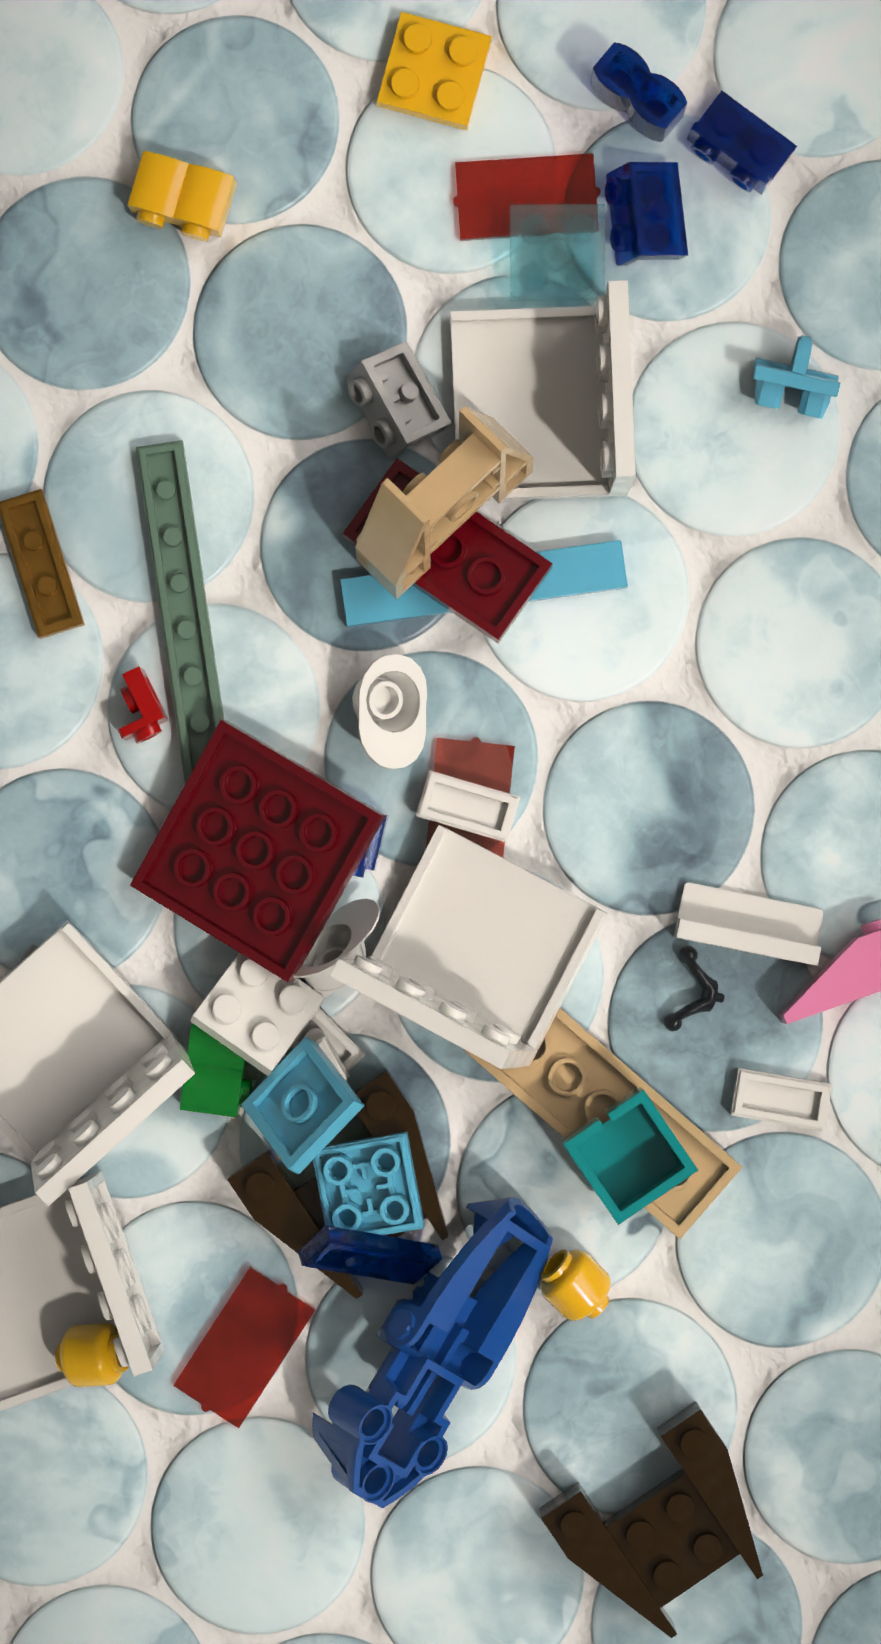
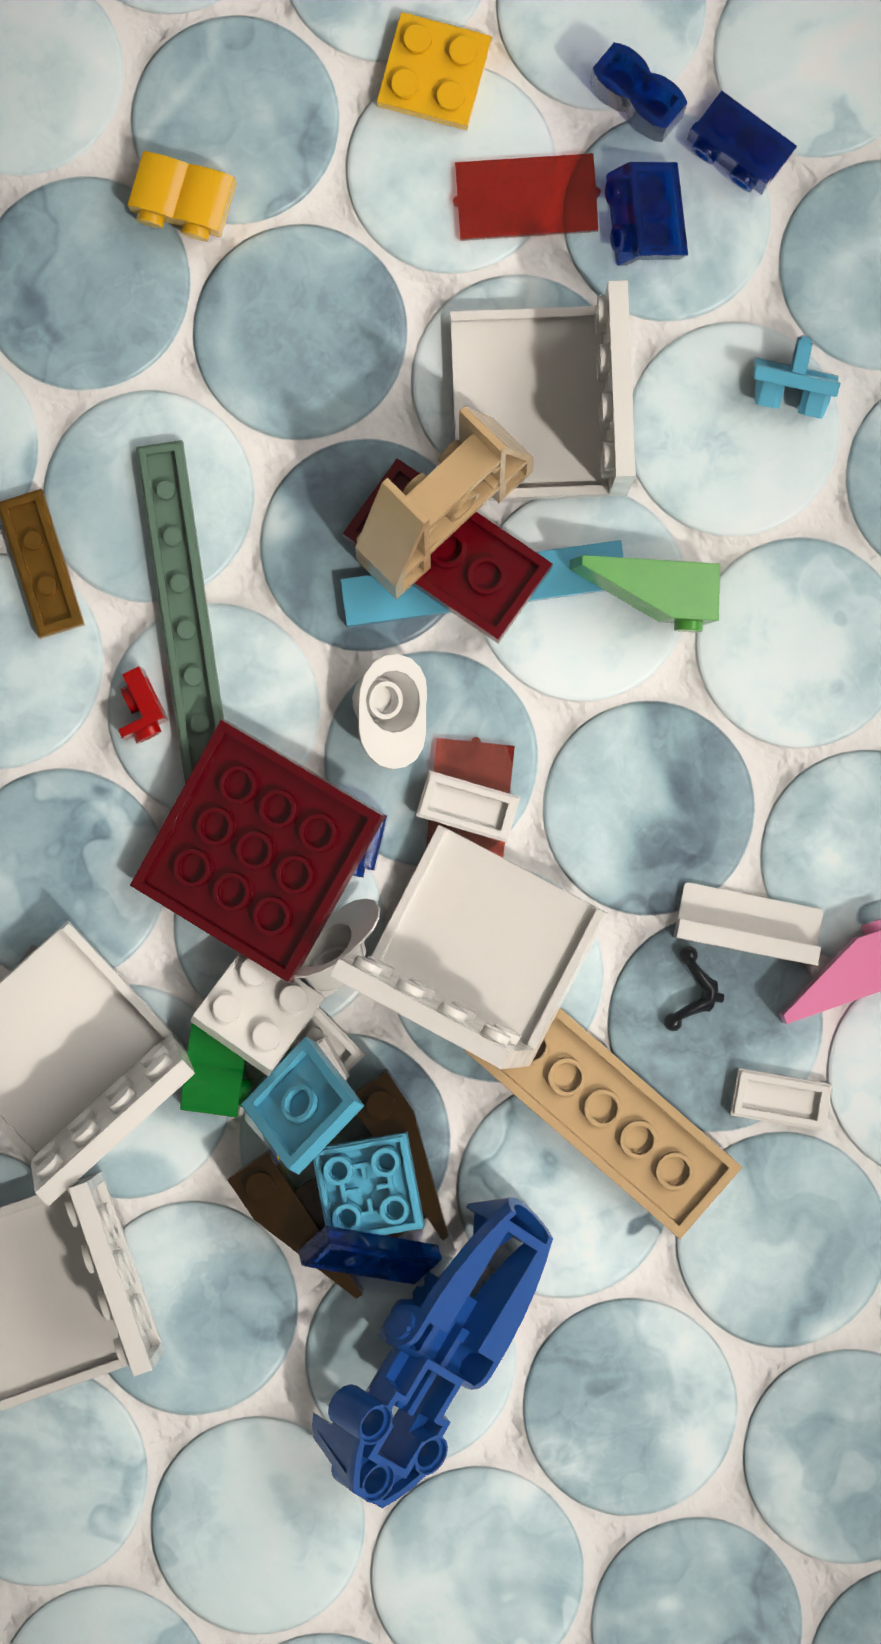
yellow head [55,1323,129,1387] -> none
clear red piece [173,1267,316,1428] -> none
light grey bracket [345,341,452,459] -> none
clear light blue plate [510,204,605,301] -> none
dark brown wedge [539,1401,763,1638] -> none
yellow head [540,1249,611,1321] -> none
teal piece [561,1087,698,1225] -> none
none -> bright green slope [569,555,720,632]

